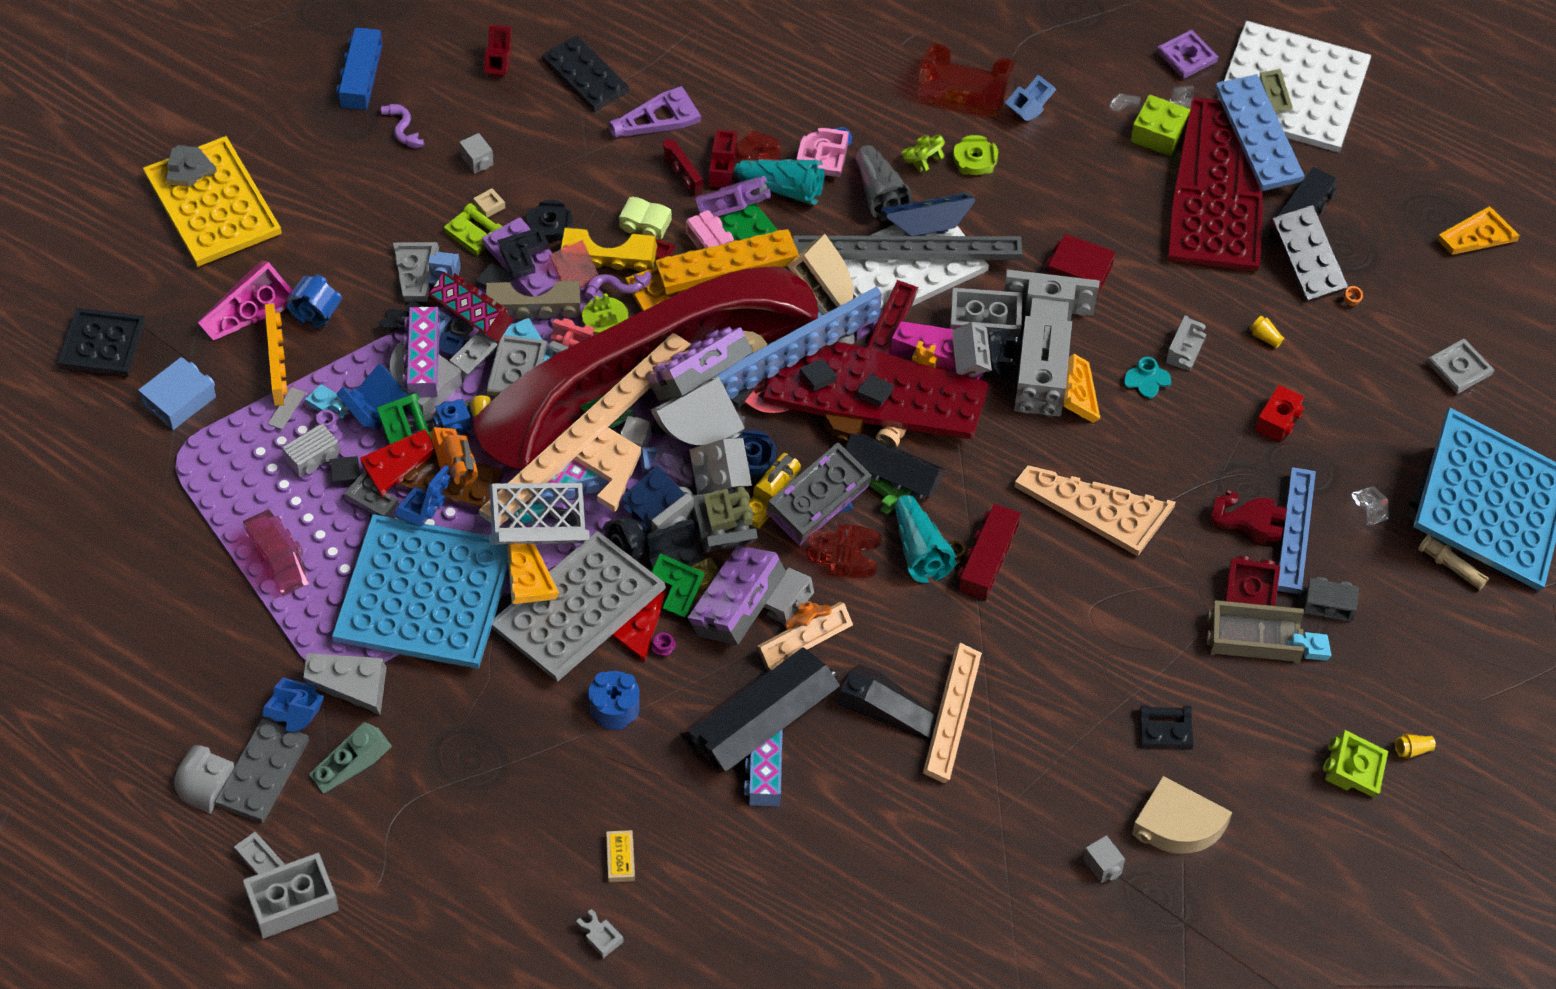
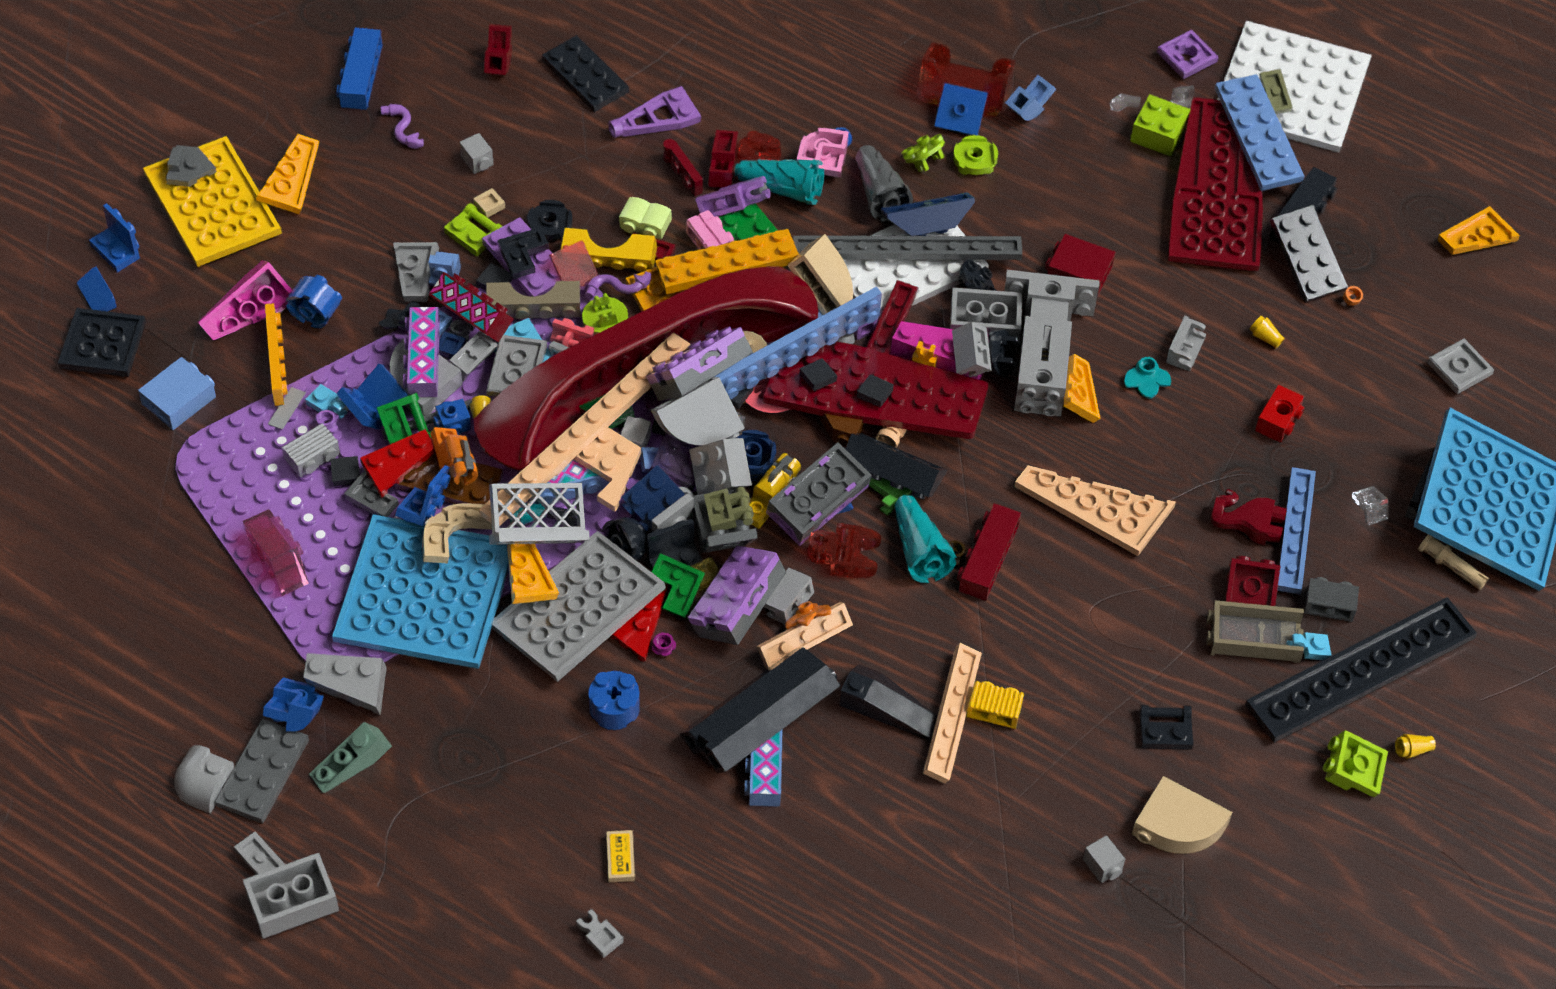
none -> blue slope [76,266,117,311]
none -> blue bracket [89,203,140,272]
none -> light orange wing [256,134,319,214]
none -> tan plate [422,503,492,564]
none -> blue plate [935,83,988,135]
none -> black plate [958,259,996,291]
none -> yellow brick [967,681,1024,729]
none -> black plate [1245,597,1477,743]

